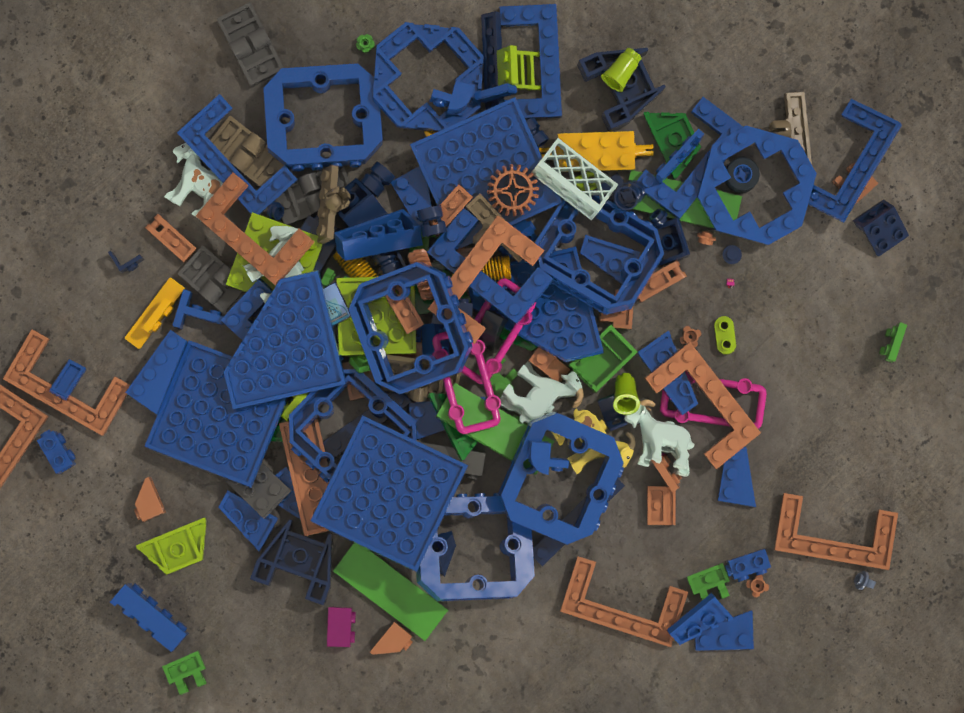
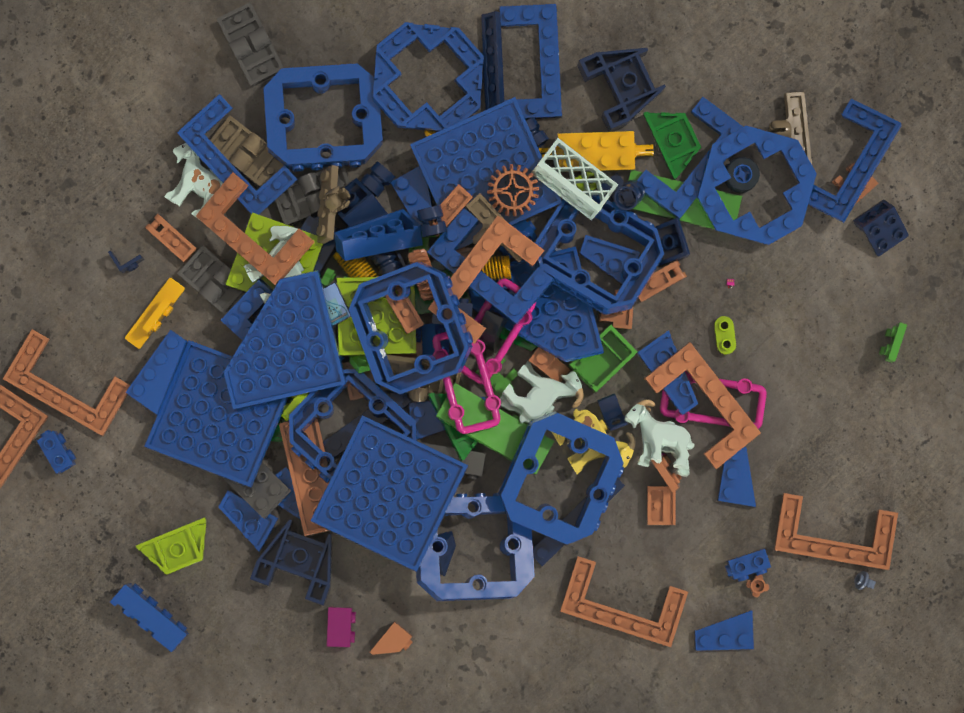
blue tile [49,359,86,401] -> none
nougat slope [134,477,166,522] -> none
bright green plate [162,651,207,695] -> none
blue bracket [172,289,224,330] -> none
dark blue plate [267,202,284,220] -> none
bright green tile [333,542,448,641] -> none
bright green plate [356,34,375,53] -> none
blue brick [429,81,474,115] -> none
blue tile [474,83,517,103] -> none
lime plate [497,45,541,91] -> none
blue brick [528,440,569,475] -> none
lime plant [601,48,642,92] -> none
lime plant [613,373,640,415] -> none
dark blue plate [649,209,668,226] -> none
blue wing [655,128,704,184] -> none
blue wing [667,593,734,645] -> none
nougat plate [680,326,701,348] -> none
bright green plate [686,563,730,601] -> none
nougat plate [697,231,716,245] -> none
dark blue plate [722,245,742,264] -> none

